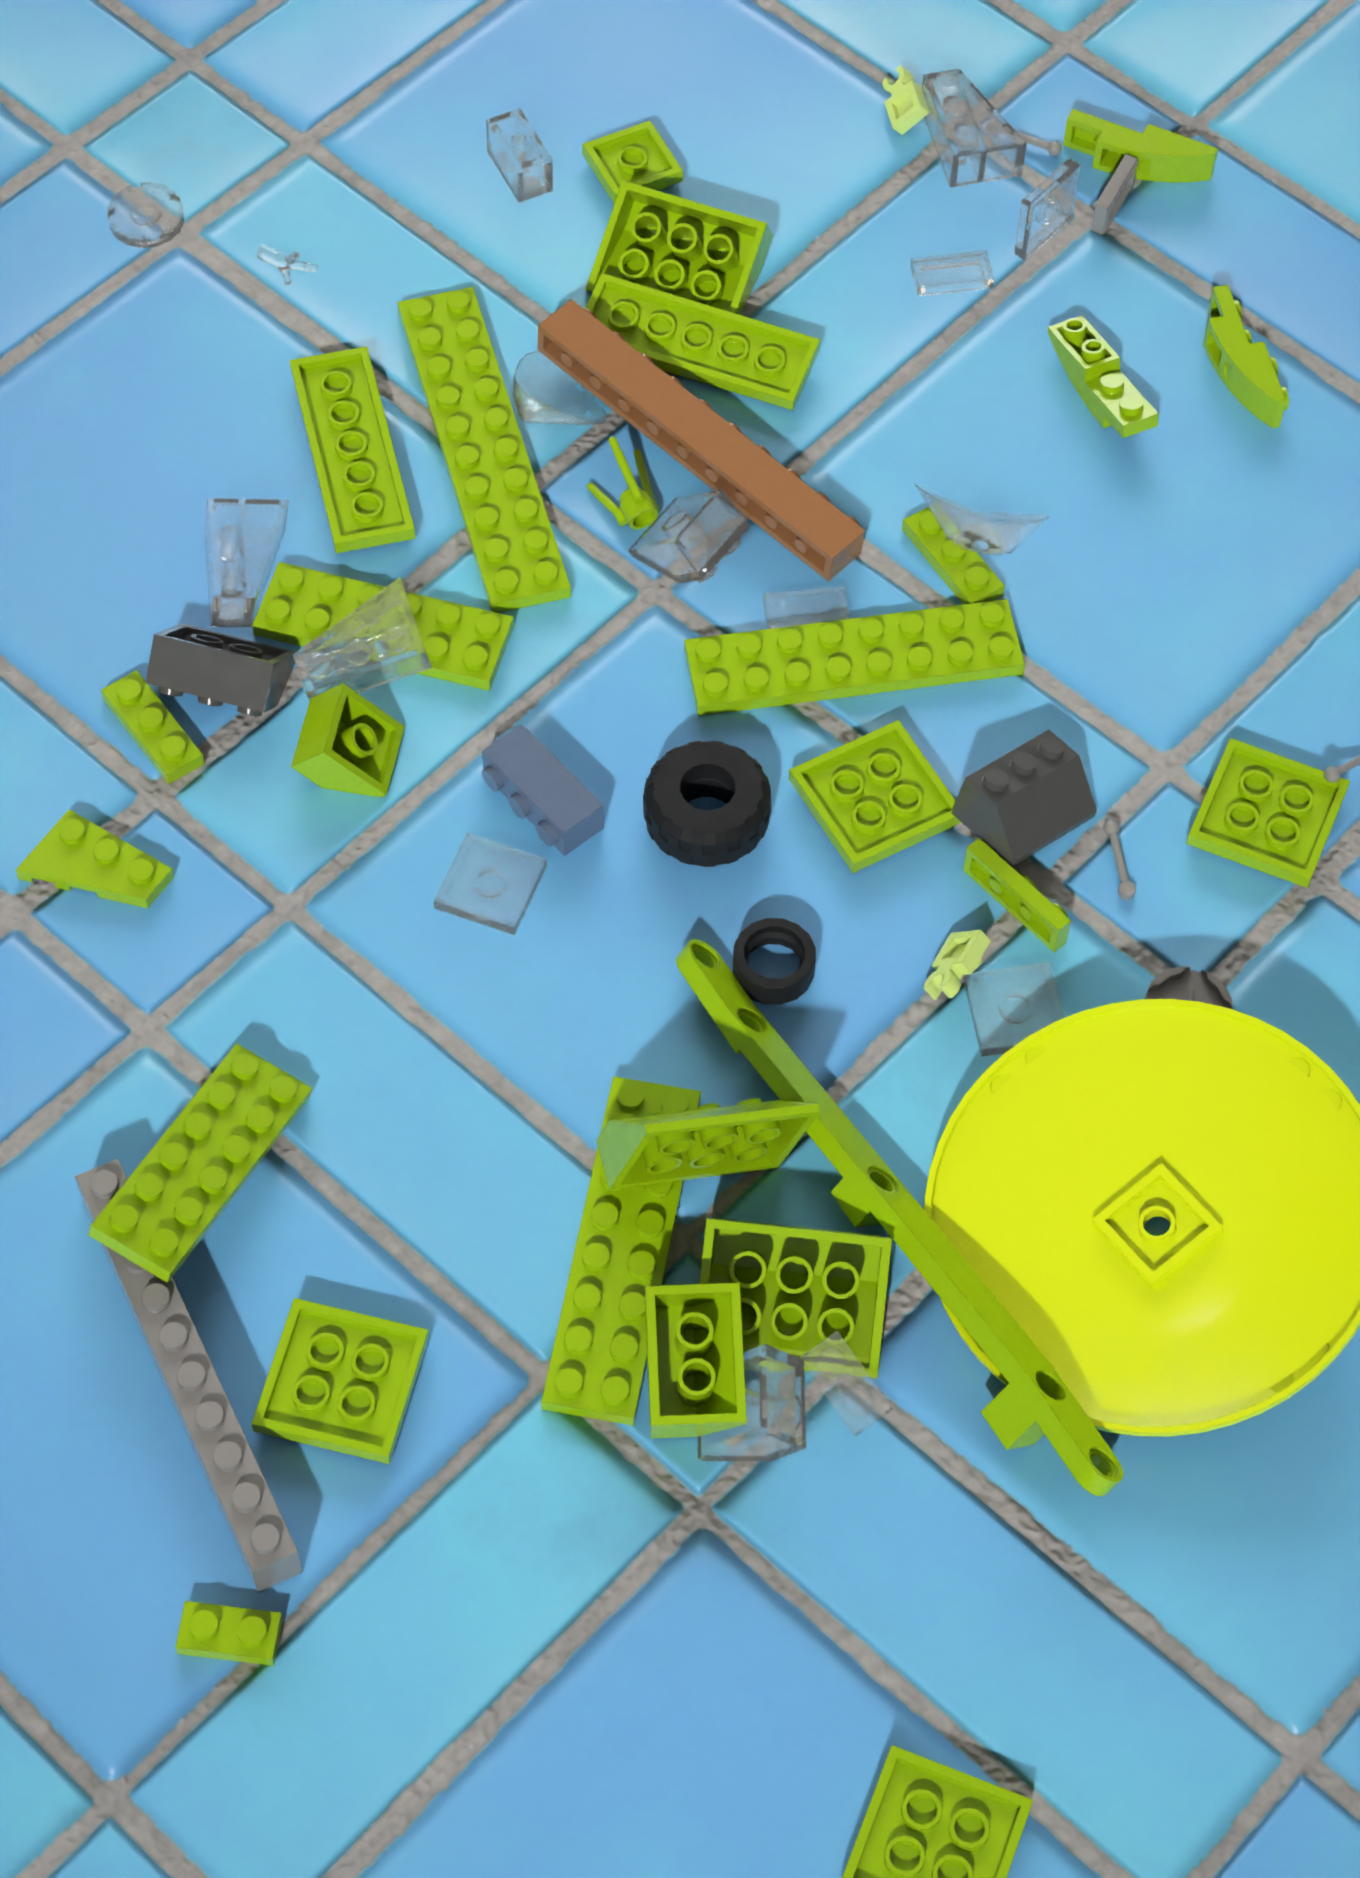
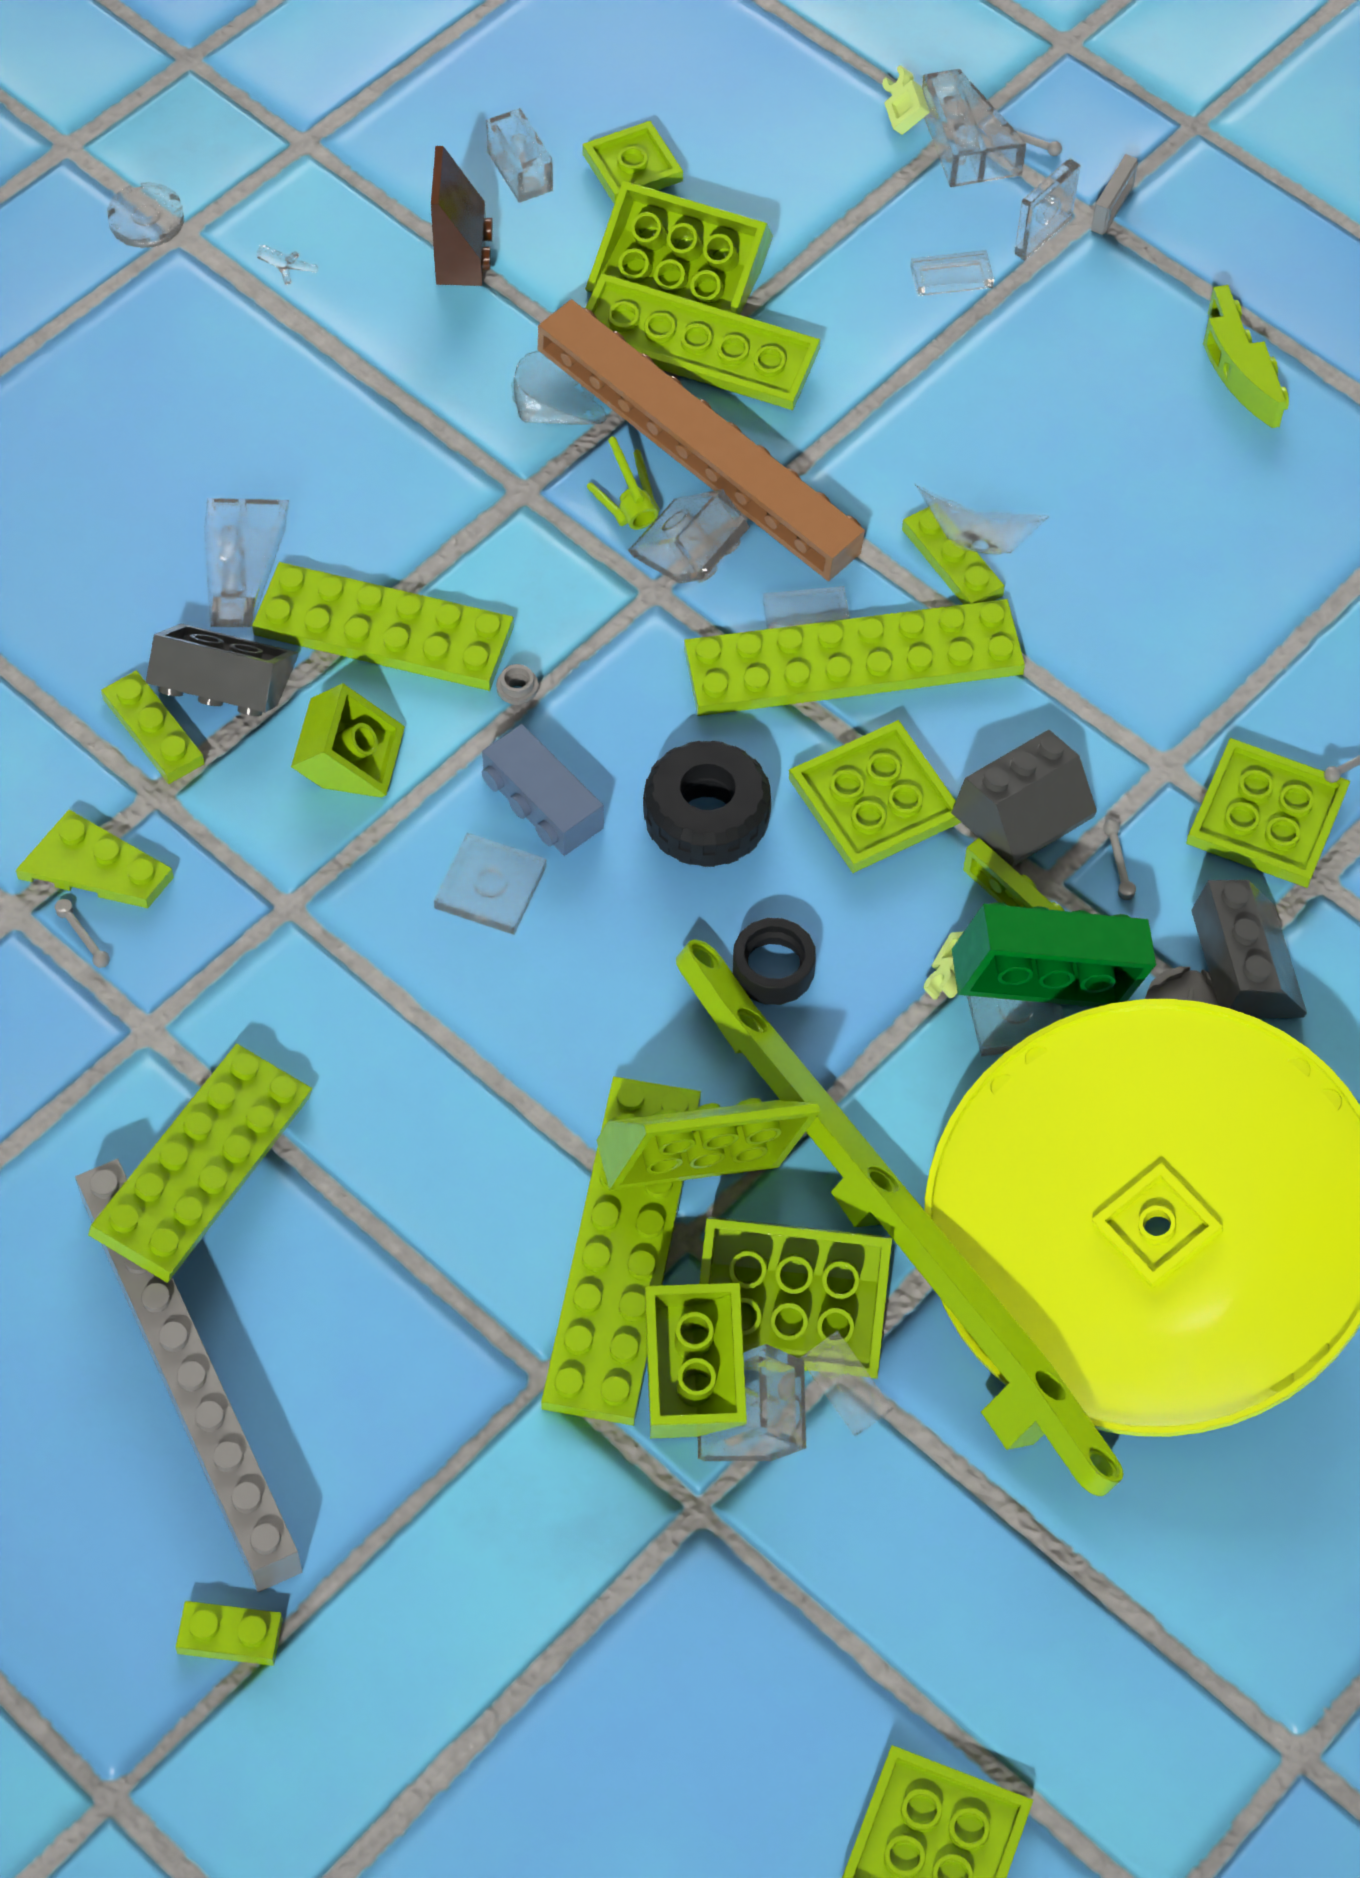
lime plate [251,1298,429,1464] -> none
lime plate [290,346,415,553] -> none
clear wedge [293,577,432,700] -> none
lime plate [397,287,571,613] -> none
lime slope [1048,315,1159,438] -> none
lime slope [1063,109,1218,183] -> none
none -> light grey hinge [55,899,110,968]
none -> reddish brown slope [431,146,493,286]
none -> light grey plate [496,664,538,705]
none -> green brick [952,902,1156,1007]
none -> dark grey slope [1191,880,1307,1019]

